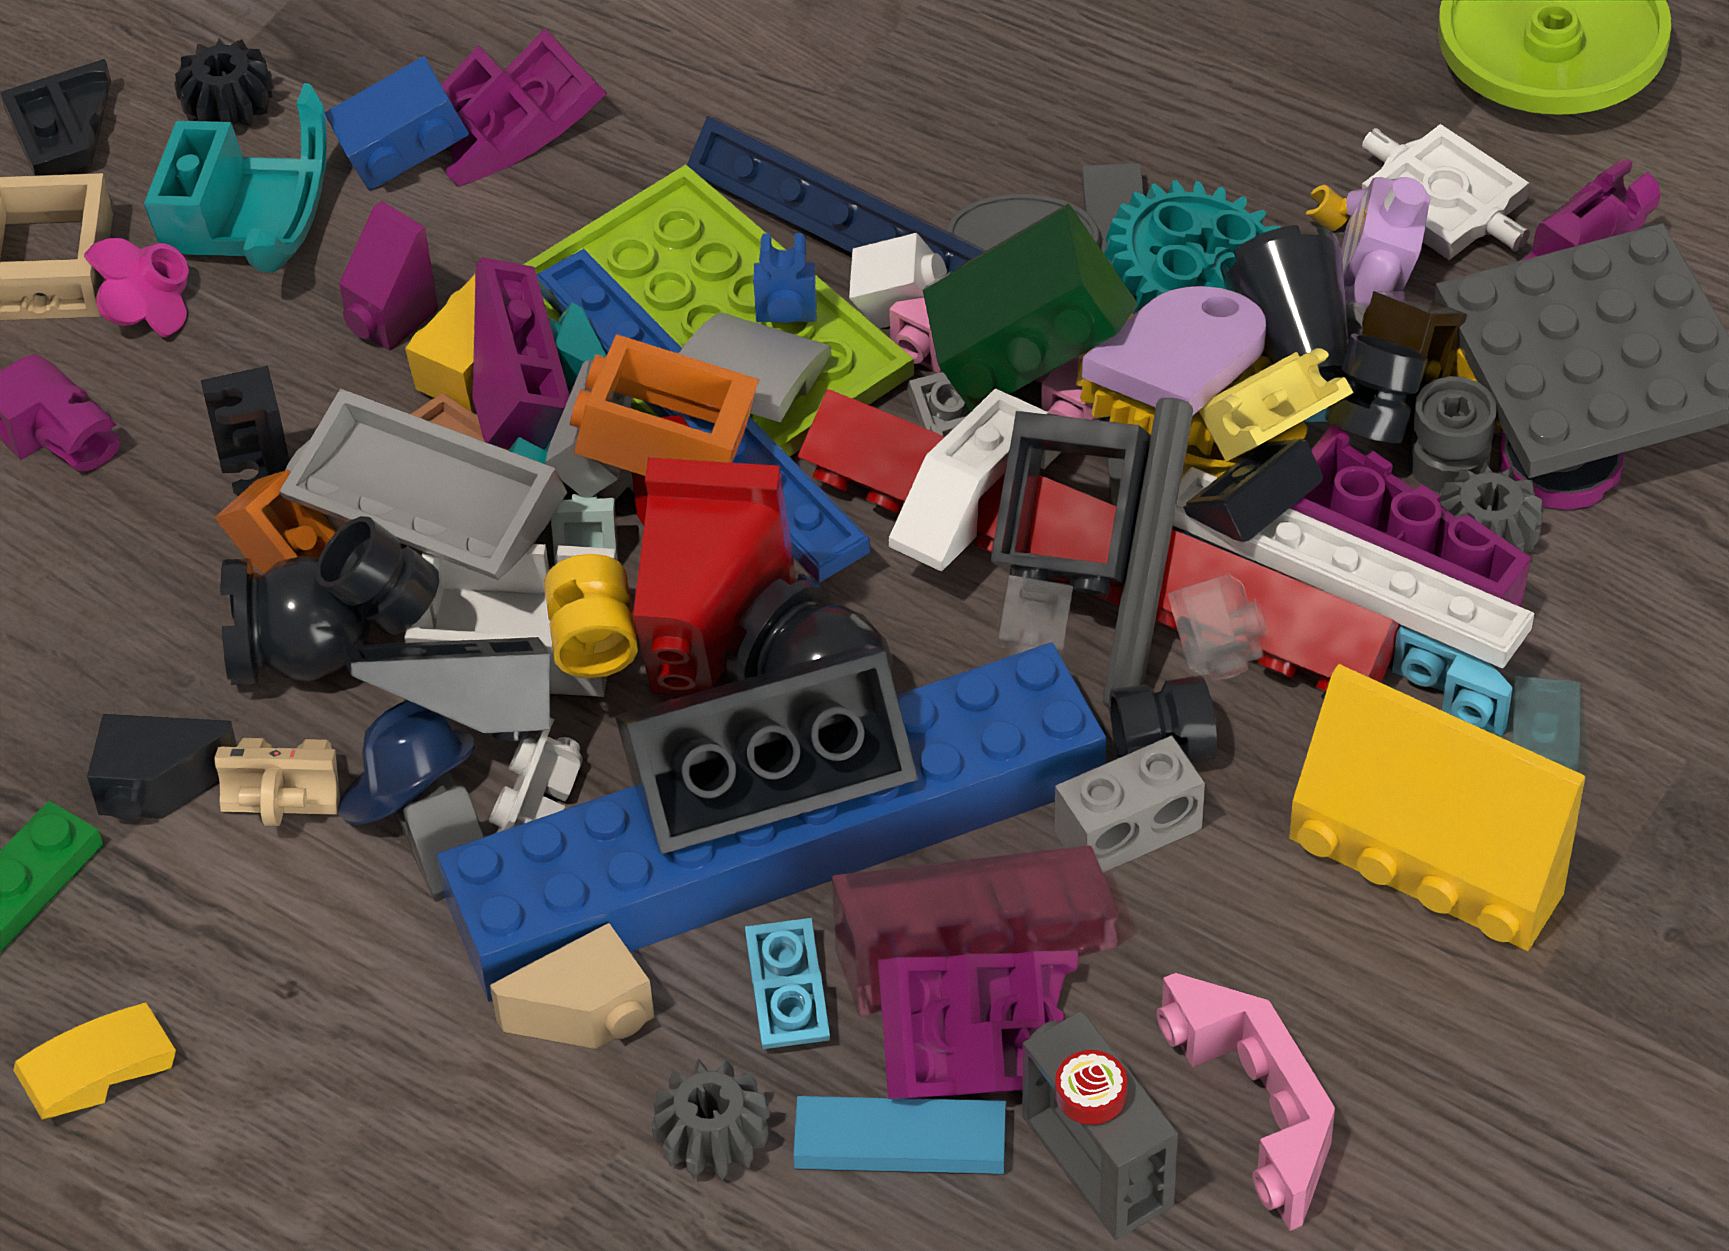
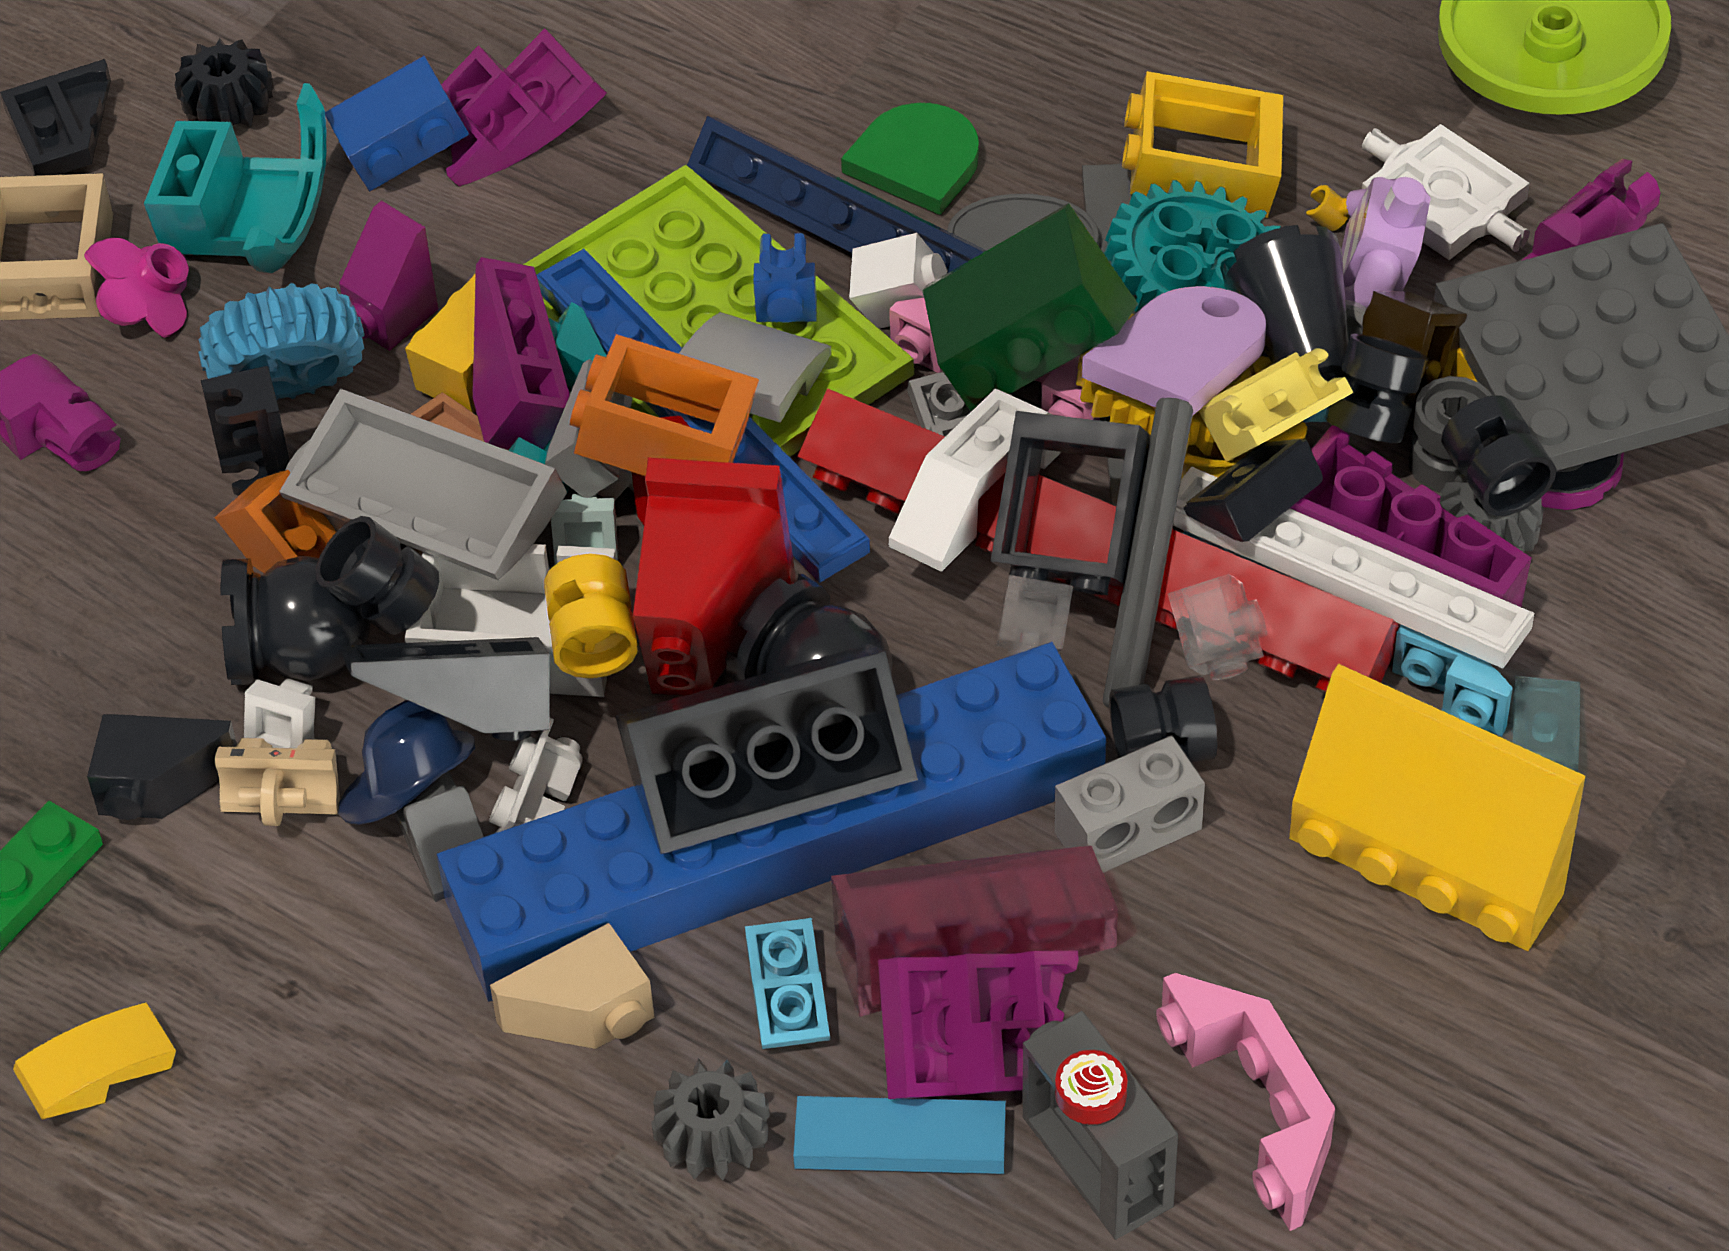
none -> dark azure gear [198,283,365,400]
none -> white tile [244,679,315,748]
none -> green tile [841,103,979,215]
none -> yellow window [1122,71,1283,218]
none -> black wheel [1441,395,1556,516]

